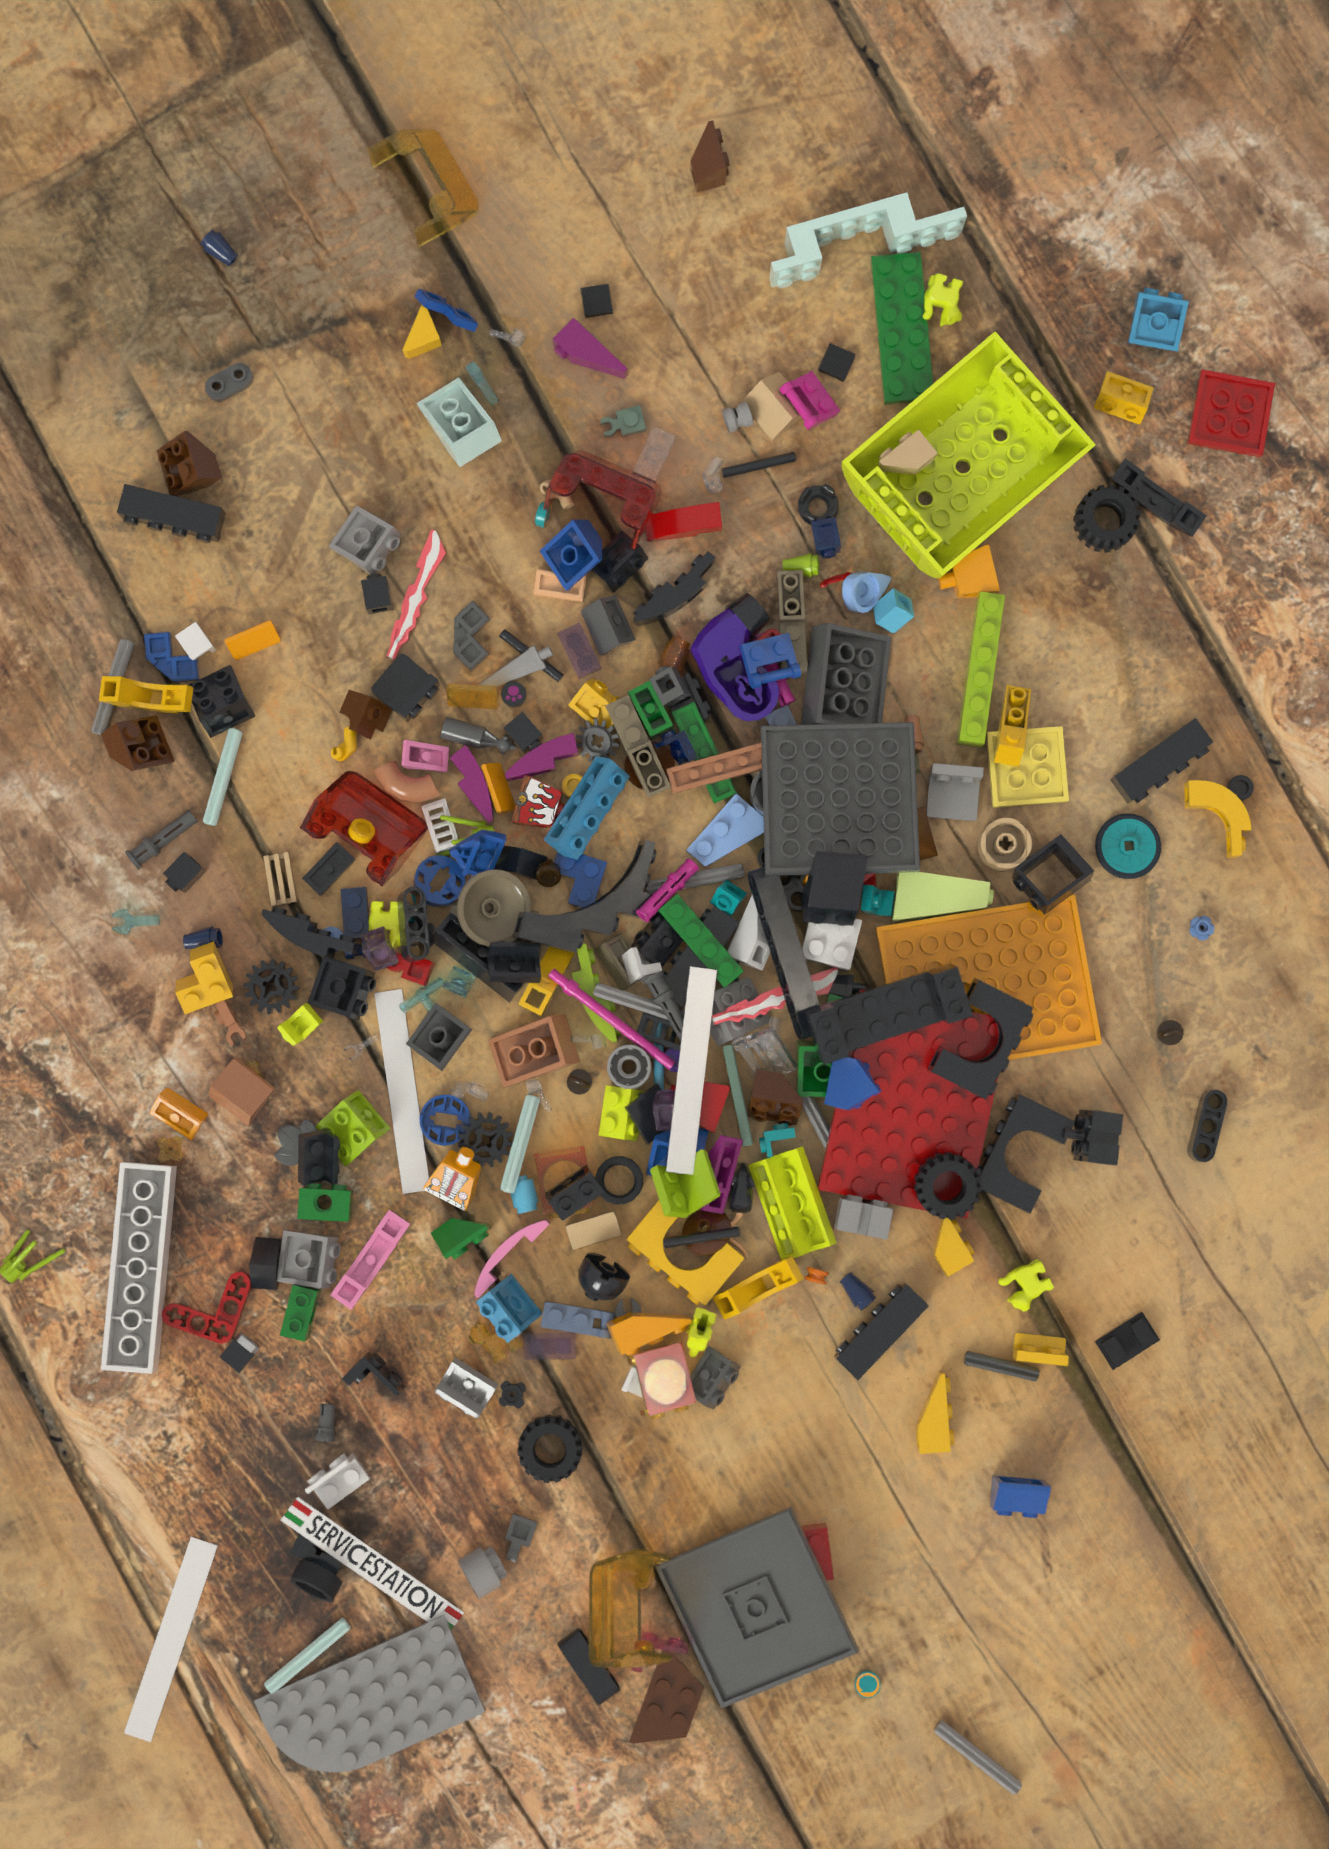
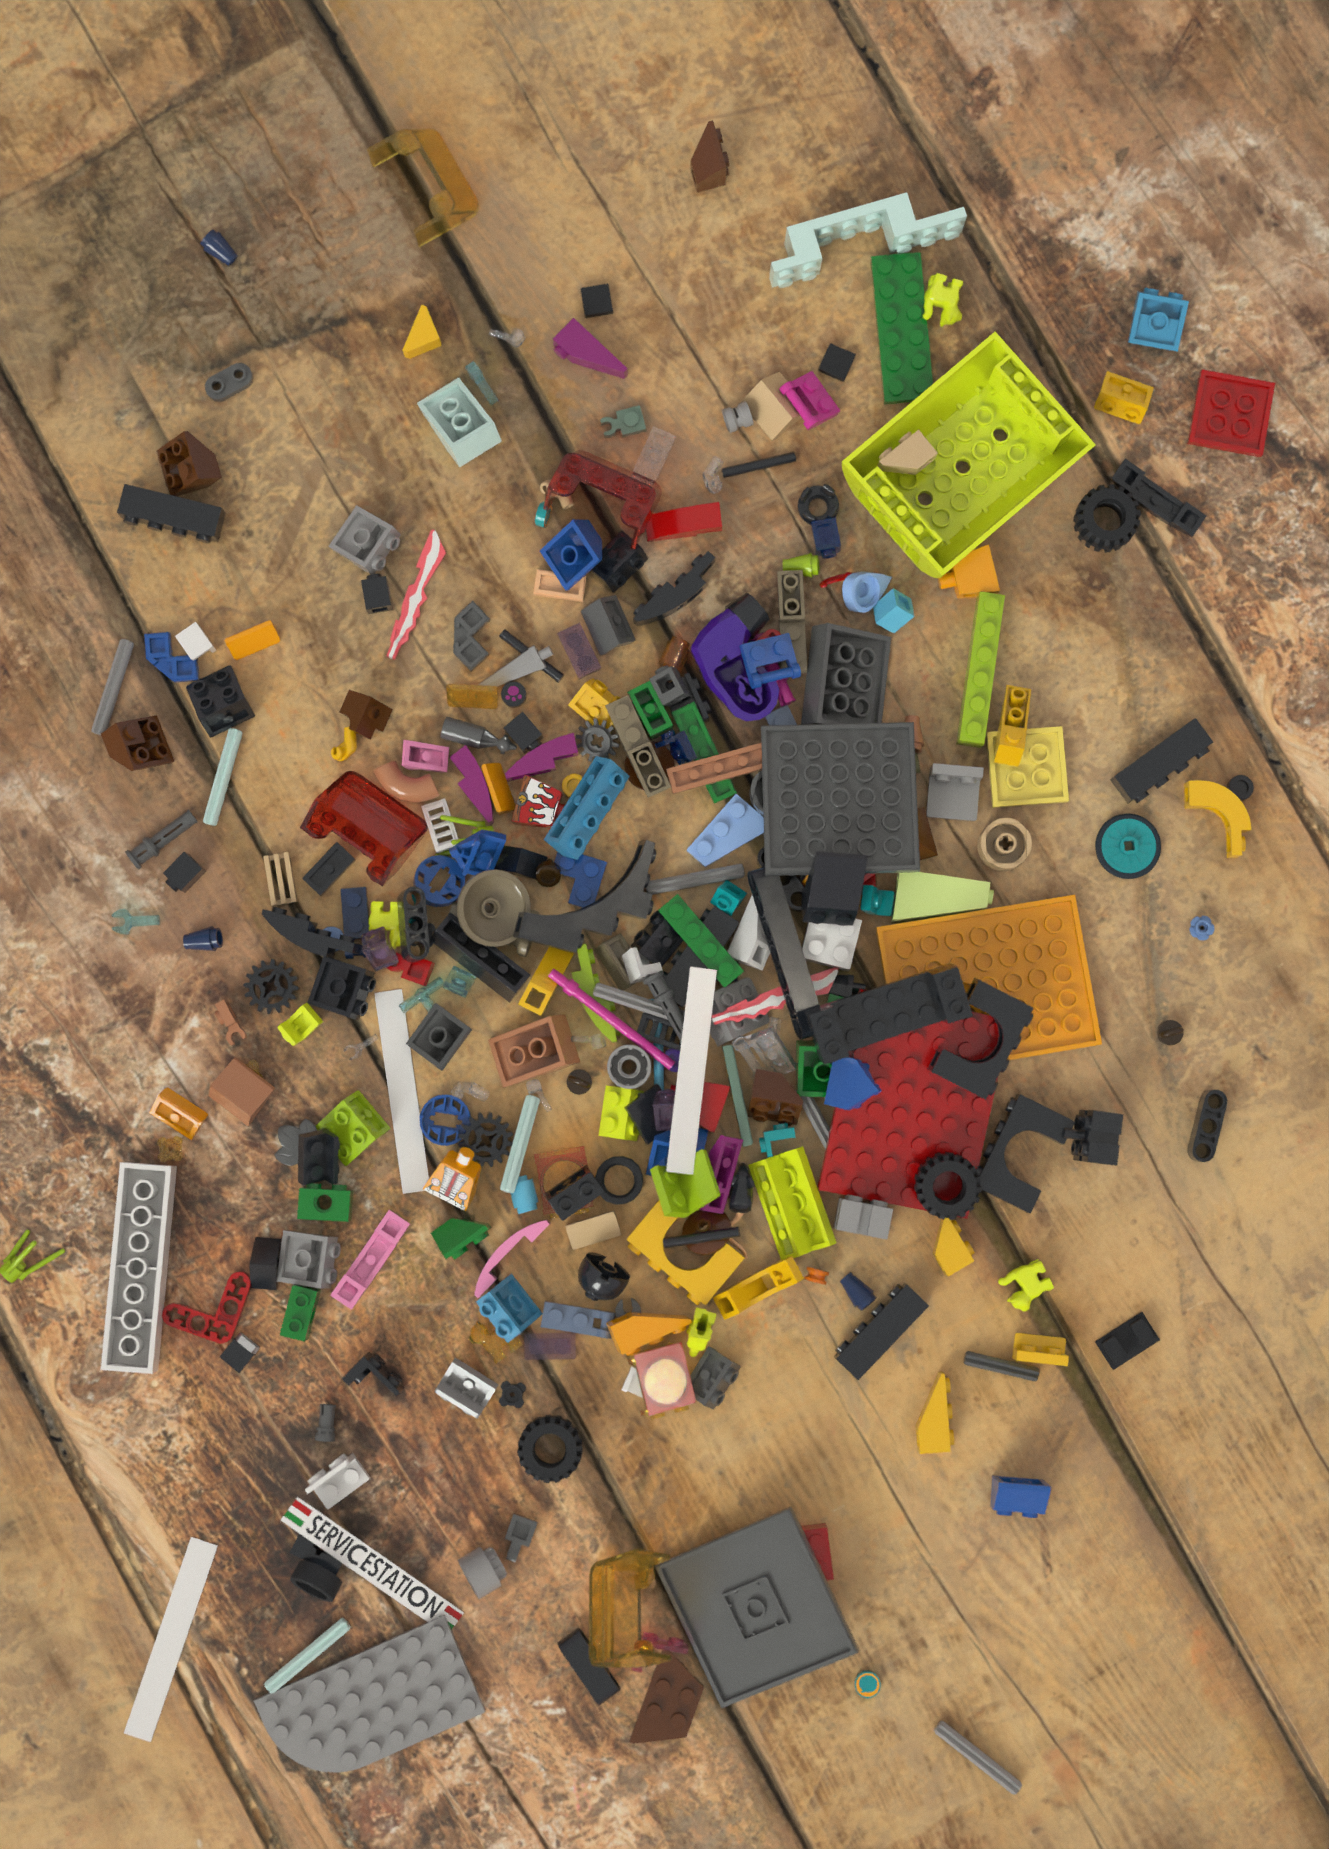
yellow arch [99,676,194,714] -> none
yellow brick [175,941,233,1014] -> none
yellow tile [348,818,375,844] -> none
black bracket [371,654,440,722] -> none
blue tile [414,289,478,332] -> none
black bracket [487,941,541,983] -> none
dark pink pin [636,858,699,922] -> none
black window [1012,834,1094,915] -> none

